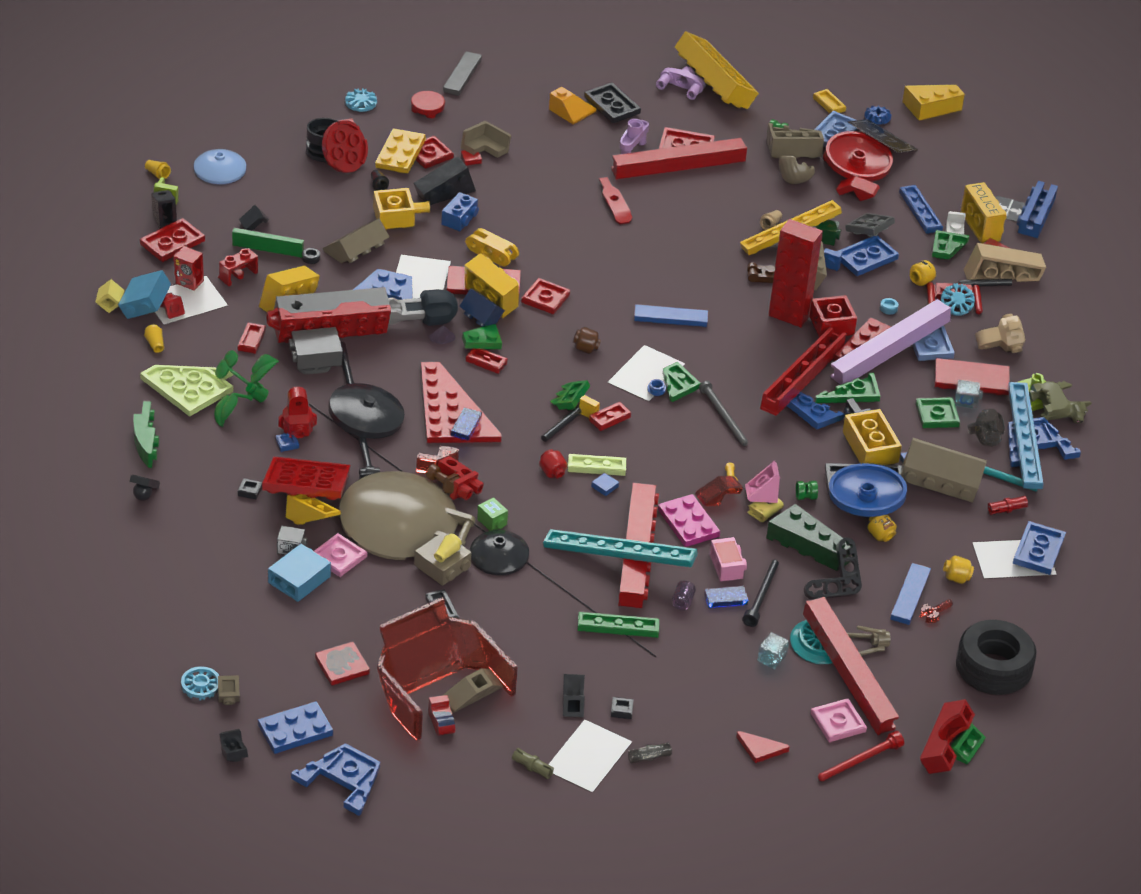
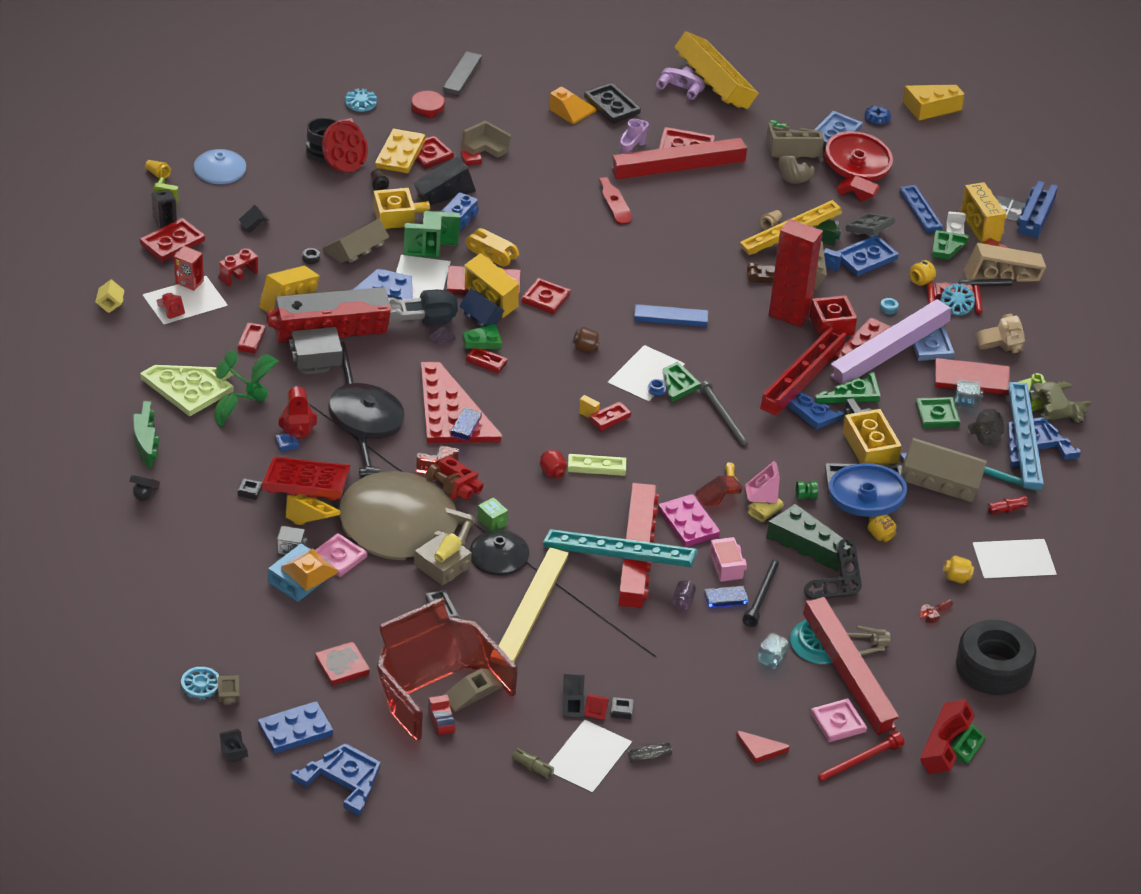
dark azure brick [118,270,171,319] -> none
yellow cone [144,325,164,353] -> none
green tile [232,228,304,258] -> none
black bar [541,407,582,442] -> none
green plate [550,380,590,410] -> none
green tile [577,612,659,638] -> none
tile [591,473,619,496] -> none
yellow tile [813,89,846,113] -> none
black sticker [848,119,918,152] -> none
tile [890,563,931,625] -> none
plate [1012,521,1066,575] -> none
none -> light orange slope [281,548,338,591]
none -> green bracket [404,211,460,258]
none -> light yellow tile [494,548,568,665]
none -> red tile [584,694,609,720]

